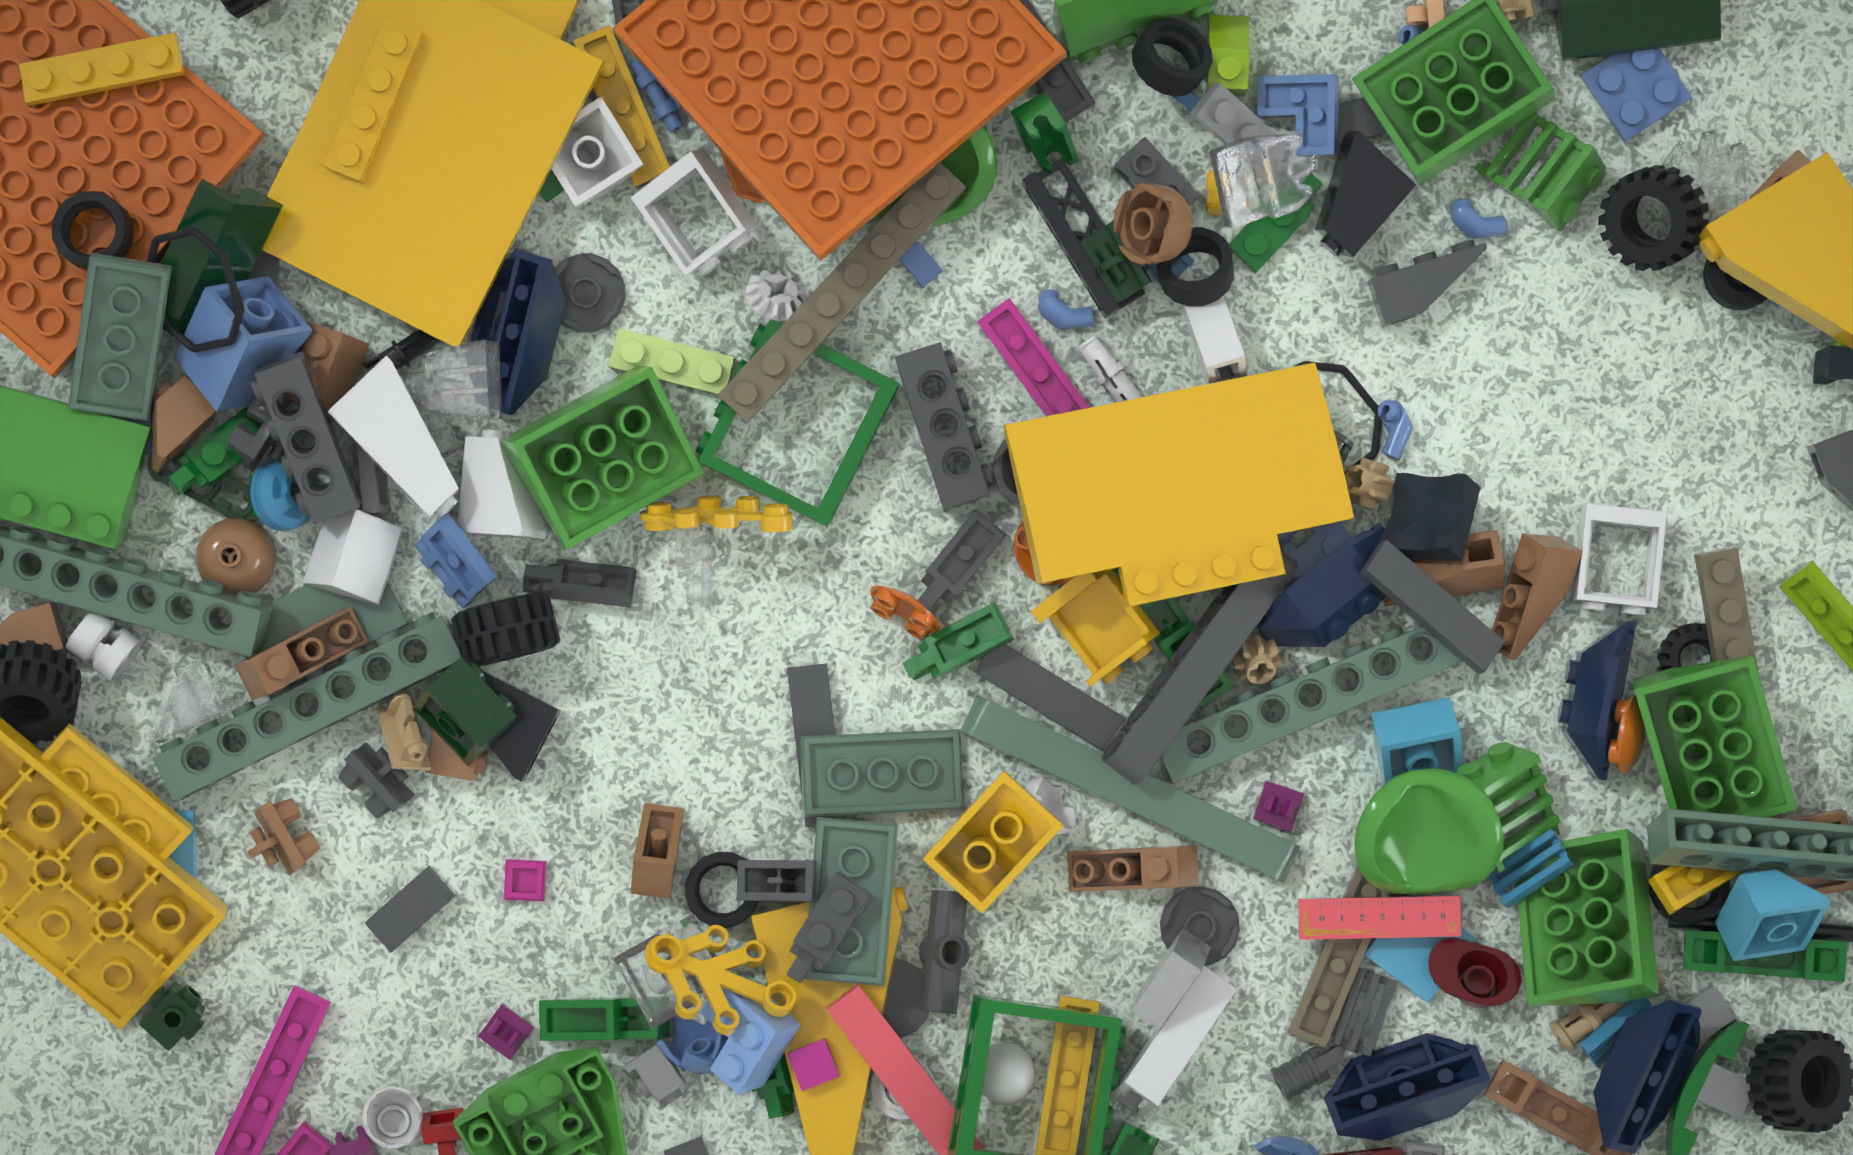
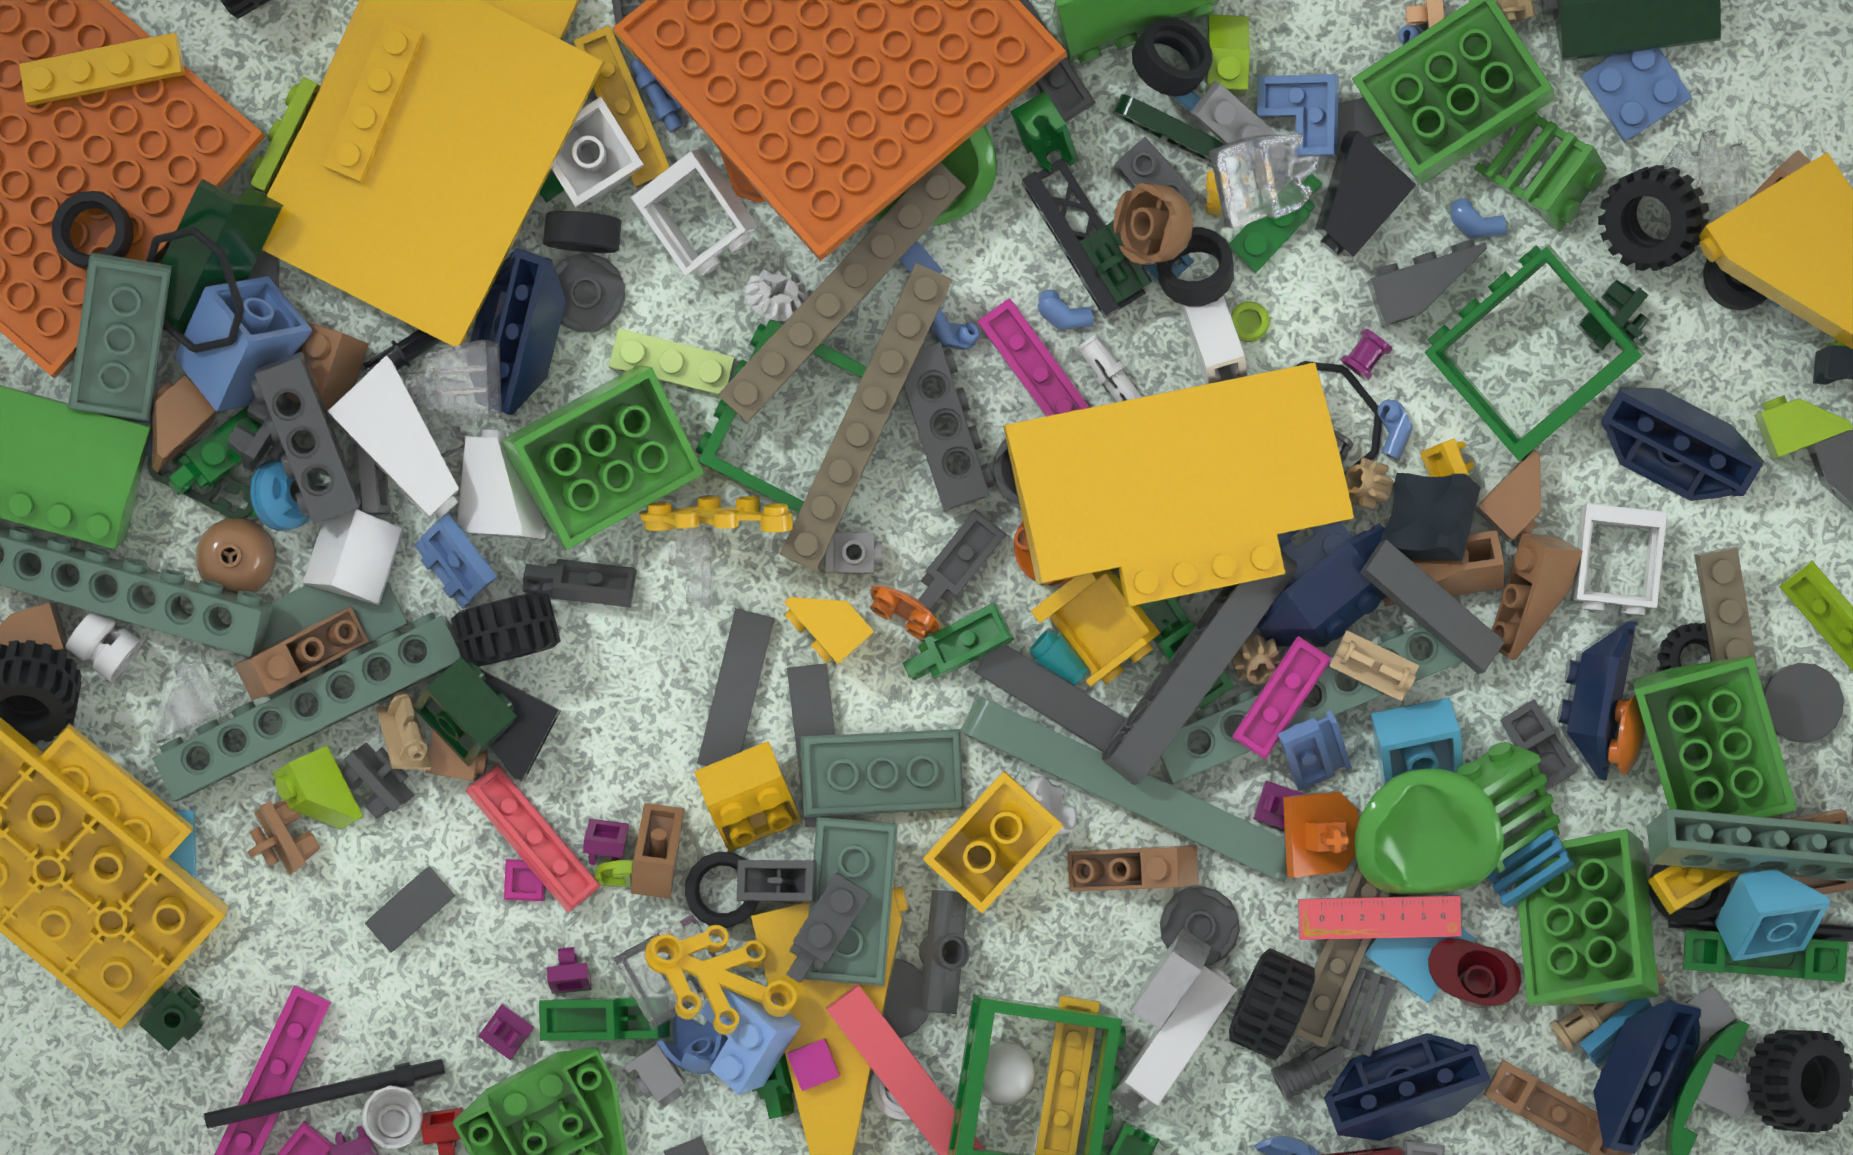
none -> black bar [204,1058,445,1129]
none -> lime plate [250,77,320,194]
none -> lime slope [272,745,363,830]
none -> coral tile [465,764,601,913]
none -> black tyre [543,211,622,253]
none -> magenta tile [546,947,592,994]
none -> magenta tile [583,818,629,865]
none -> lime tile [594,860,633,887]
none -> yellow slope [694,741,803,852]
none -> dark grey tile [697,608,775,766]
none -> dark tan plate [780,263,952,572]
none -> yellow slope [784,597,875,665]
none -> light grey brick [825,532,882,574]
none -> medium blue arm [930,309,980,350]
none -> teal cone [1029,628,1089,686]
none -> dark green beam [1112,94,1225,164]
none -> black tyre [1229,948,1315,1060]
none -> lime tile [1230,301,1269,342]
none -> dark pink tile [1231,636,1332,760]
none -> medium blue plate [1277,710,1352,791]
none -> orange piece [1283,791,1359,878]
none -> tan hinge [1329,630,1419,702]
none -> magenta bush [1340,328,1392,381]
none -> yellow tile [1420,438,1474,477]
none -> green window [1424,245,1645,461]
none -> medium nougat slope [1475,449,1541,542]
none -> dark grey slope [1500,699,1577,791]
none -> dark green hips [1577,280,1649,353]
none -> dark blue wedge [1601,387,1764,501]
none -> lime slope [1754,395,1853,460]
none -> dark grey tile [1764,663,1844,742]

